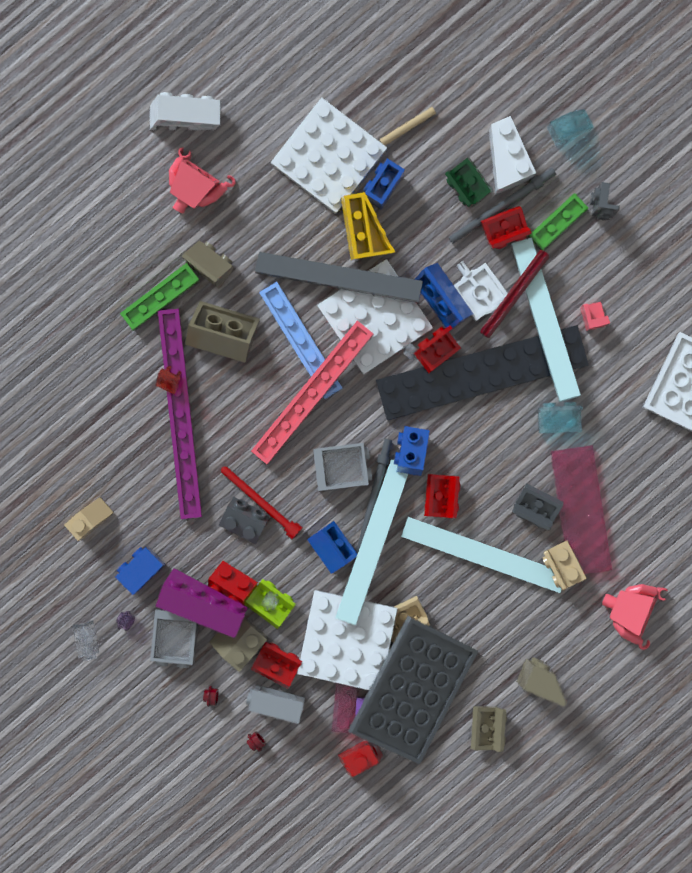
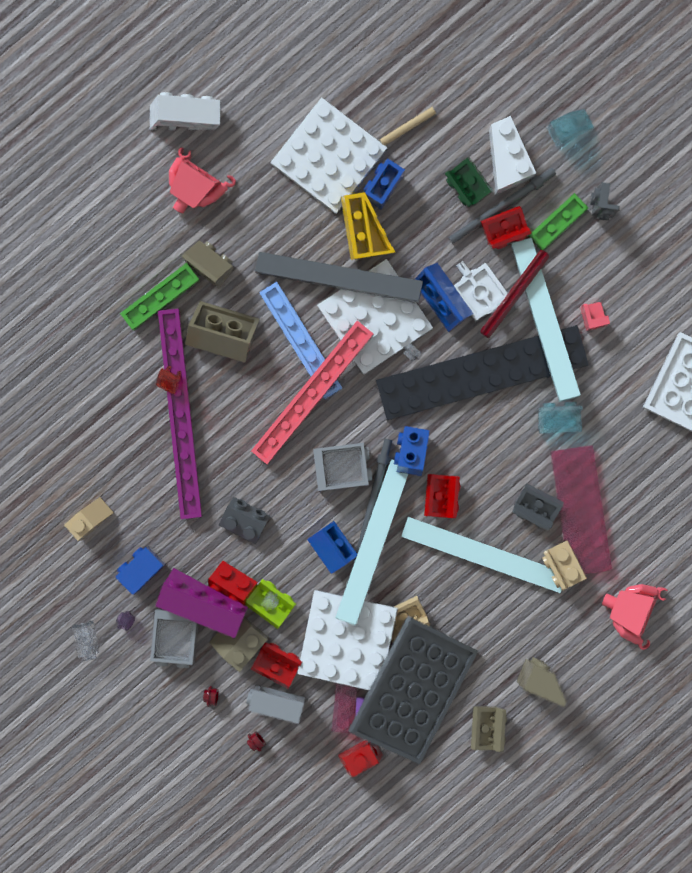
red piece [221,466,303,540] -> none
red bracket [414,325,461,373] -> none

